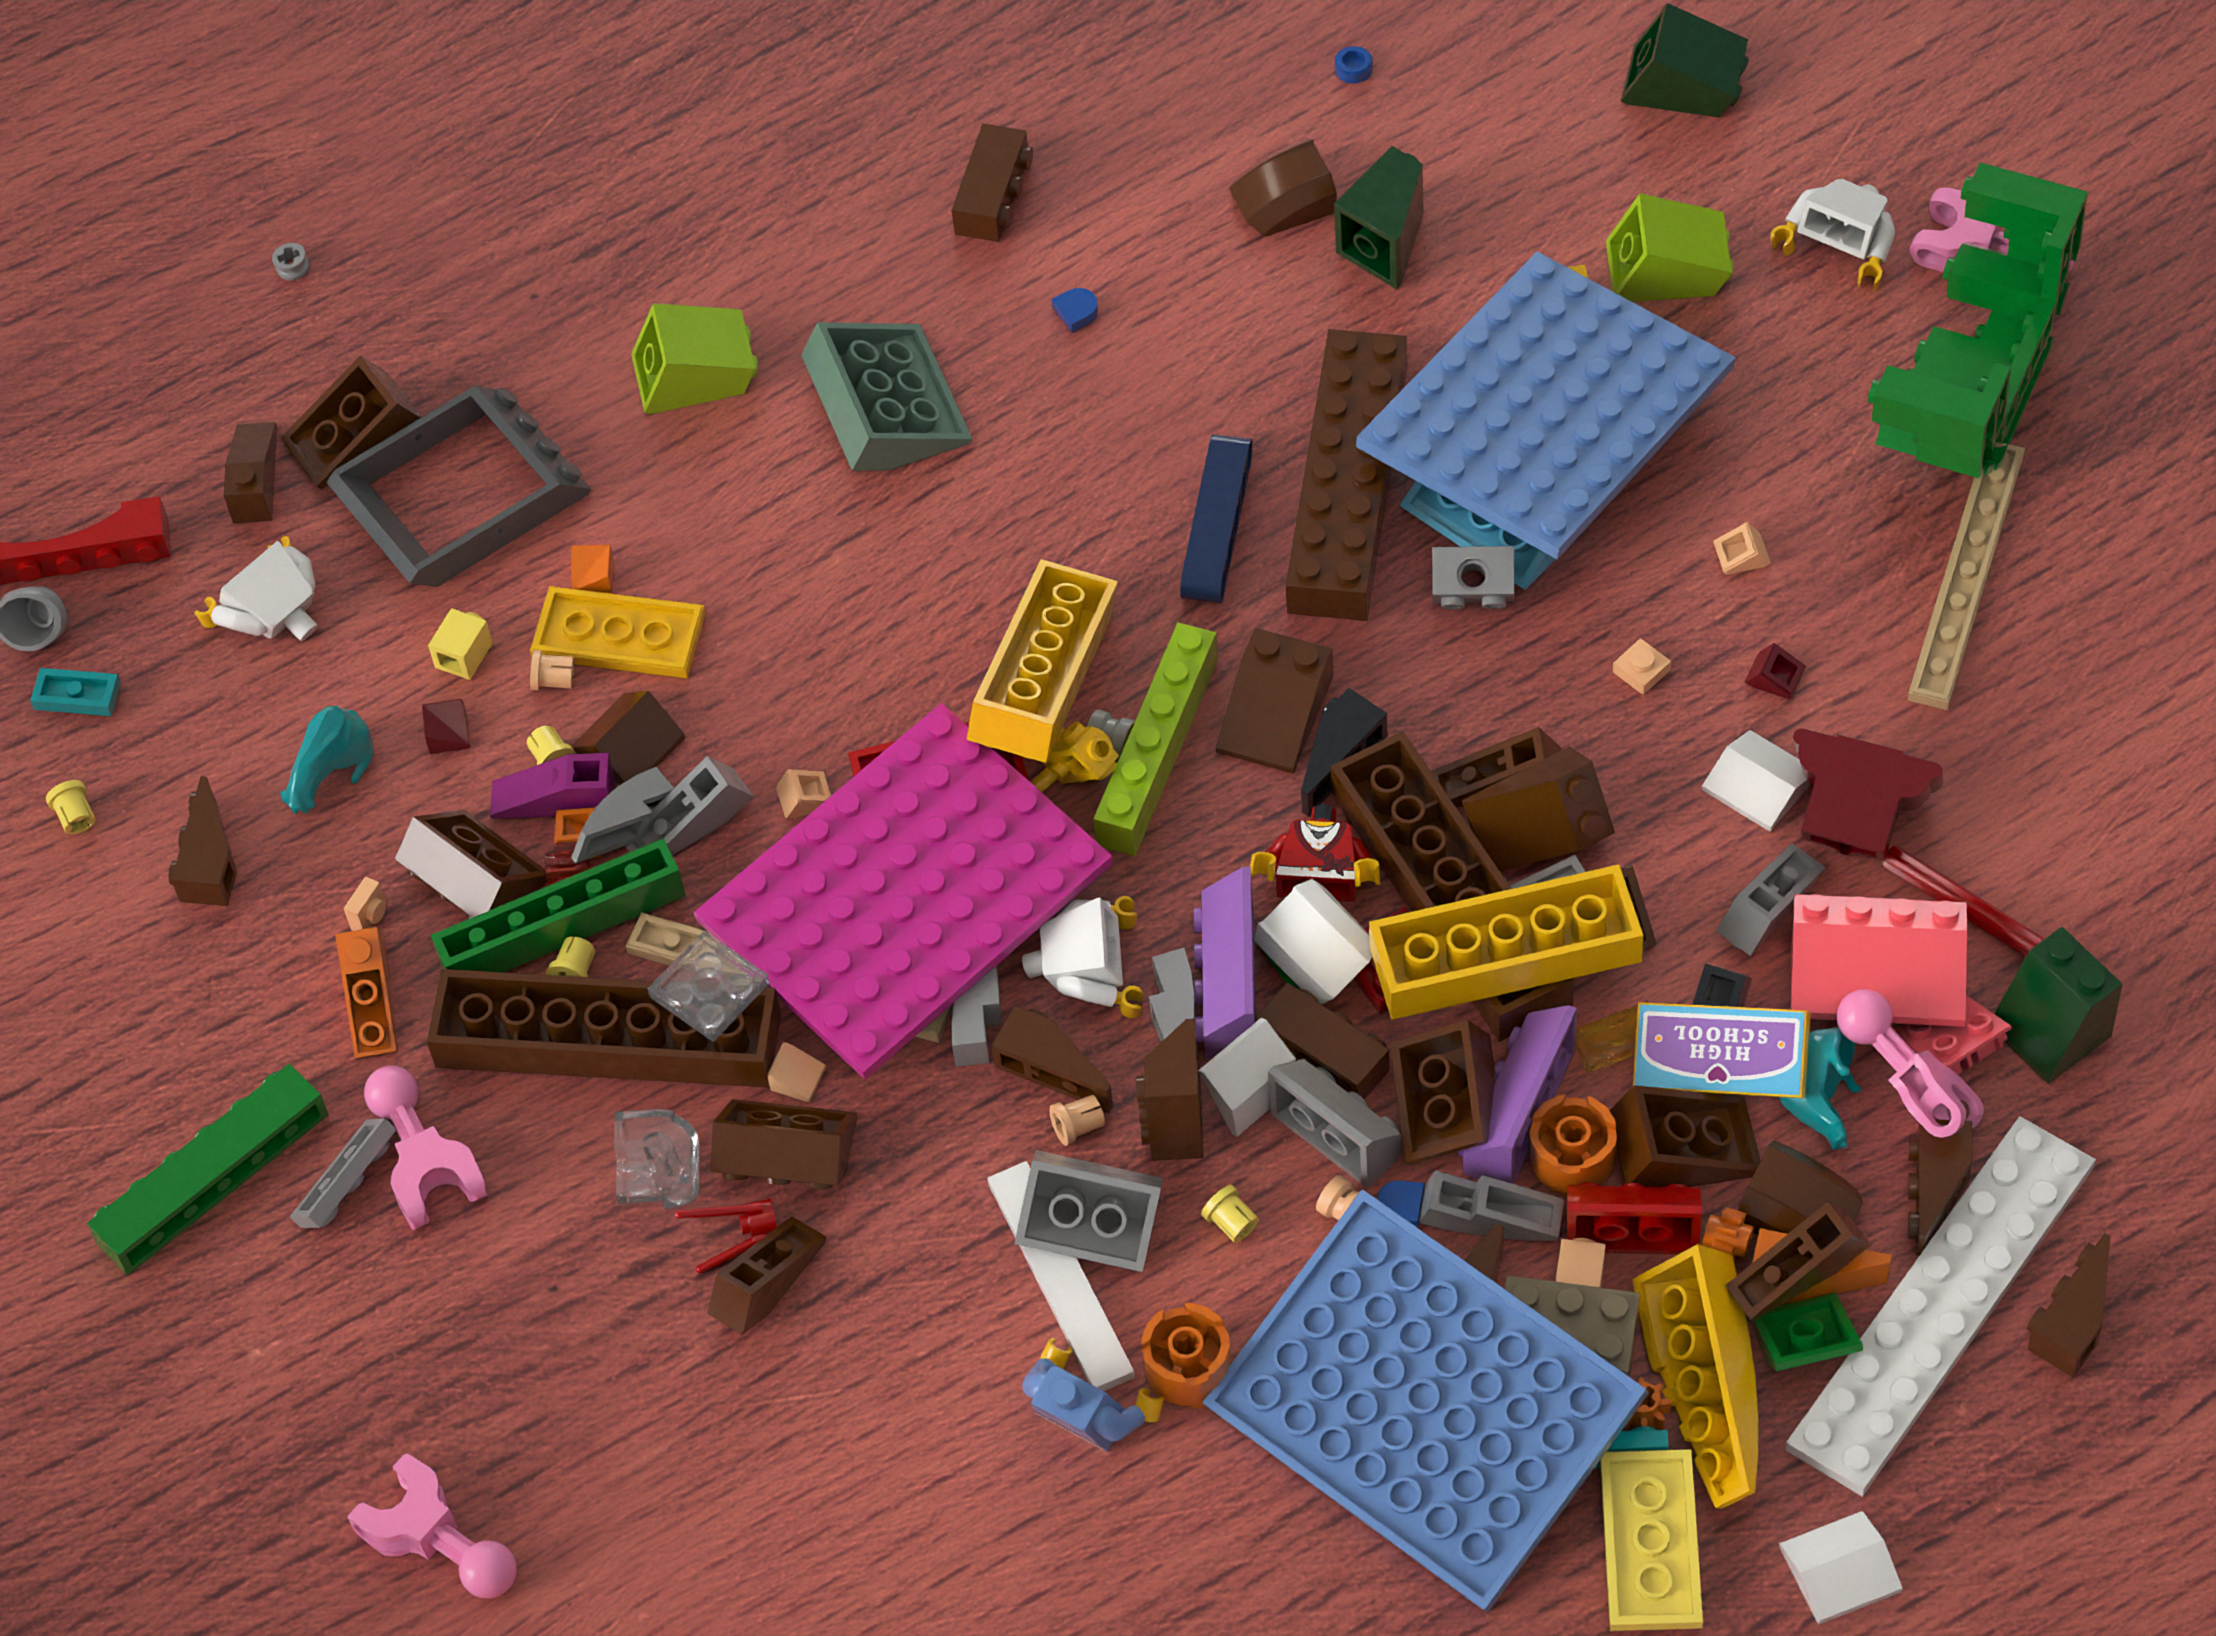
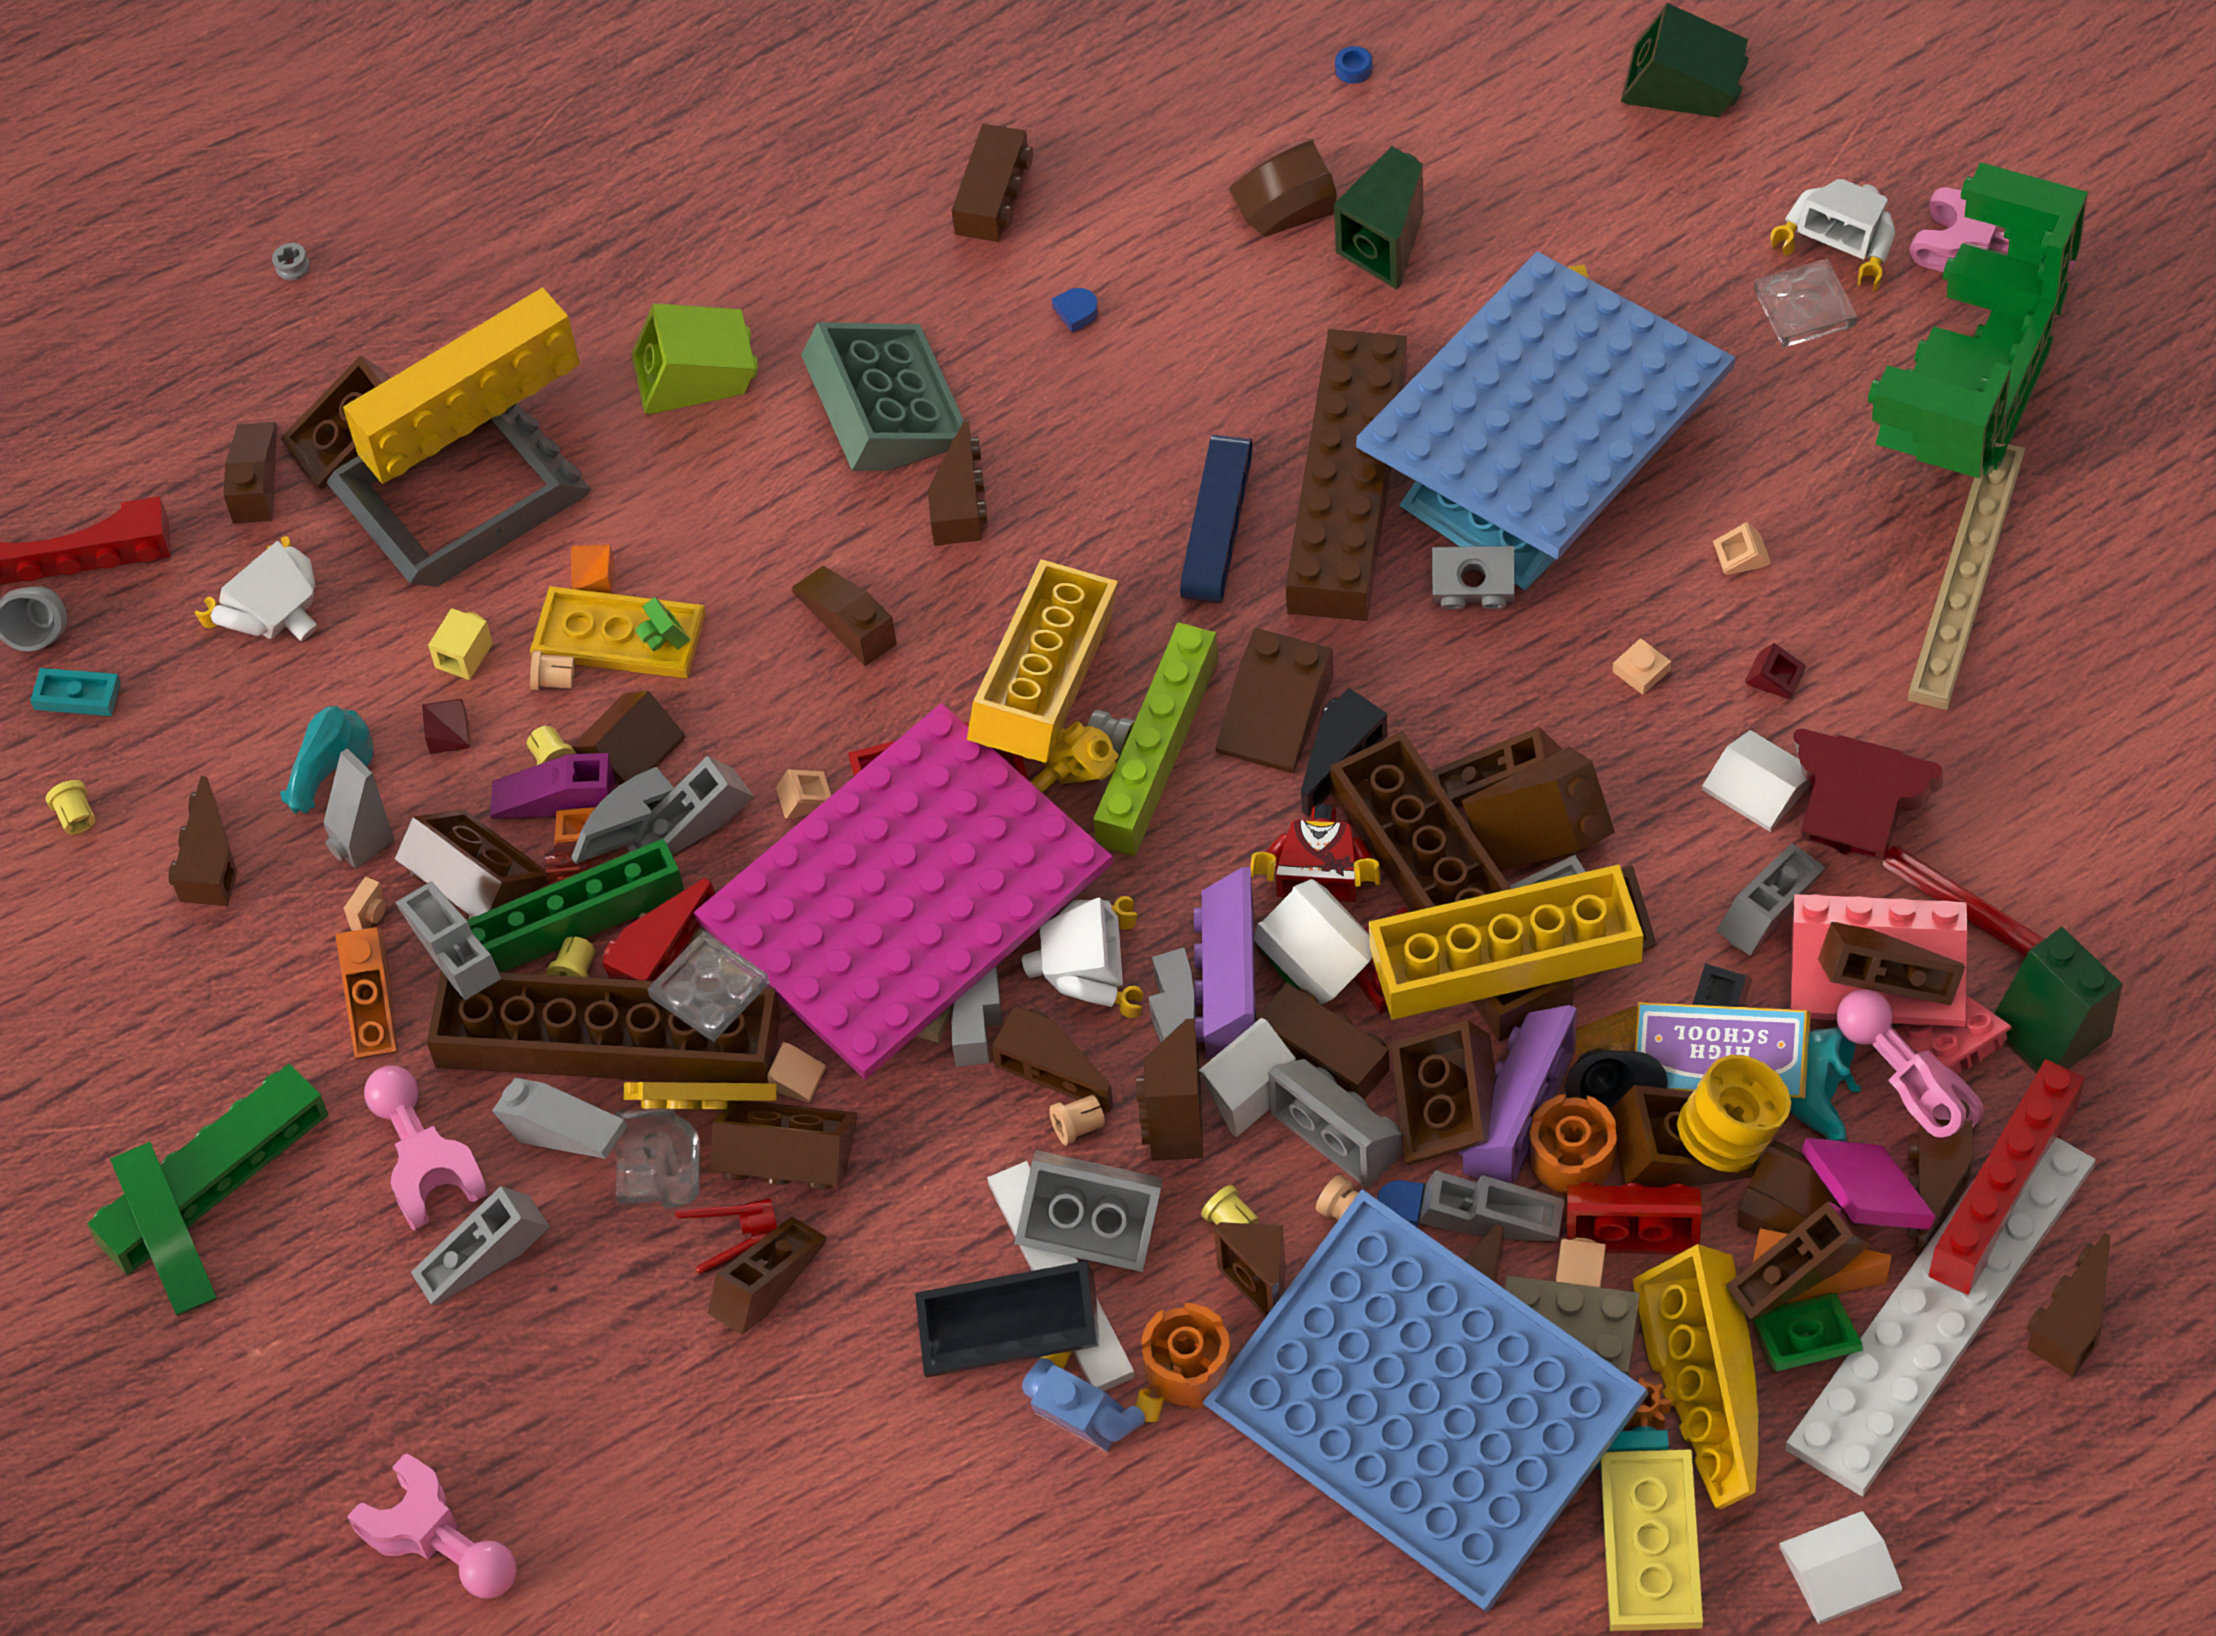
light grey plate [290,1118,397,1228] -> none
lime slope [1606,193,1734,302] -> none
orange gear [1702,1207,1754,1260] -> none
none -> green slope [110,1142,217,1316]
none -> light grey slope [323,749,395,869]
none -> yellow brick [343,287,580,484]
none -> light grey slope [396,881,501,1000]
none -> light grey slope [411,1186,550,1306]
none -> light grey slope [492,1078,628,1159]
none -> red slope [602,878,716,982]
none -> yellow wing [624,1082,776,1109]
none -> bright green tile [635,597,690,651]
none -> reddish brown slope [791,566,897,666]
none -> black slope [915,1261,1099,1378]
none -> reddish brown slope [928,421,988,546]
none -> reddish brown slope [1214,1222,1286,1318]
none -> black piece [1565,1048,1668,1110]
none -> yellow wheel [1677,1054,1791,1172]
none -> clear plate [1754,258,1857,347]
none -> dark pink tile [1801,1138,1935,1230]
none -> reddish brown slope [1818,921,1965,1005]
none -> red arch [1928,1059,2085,1296]

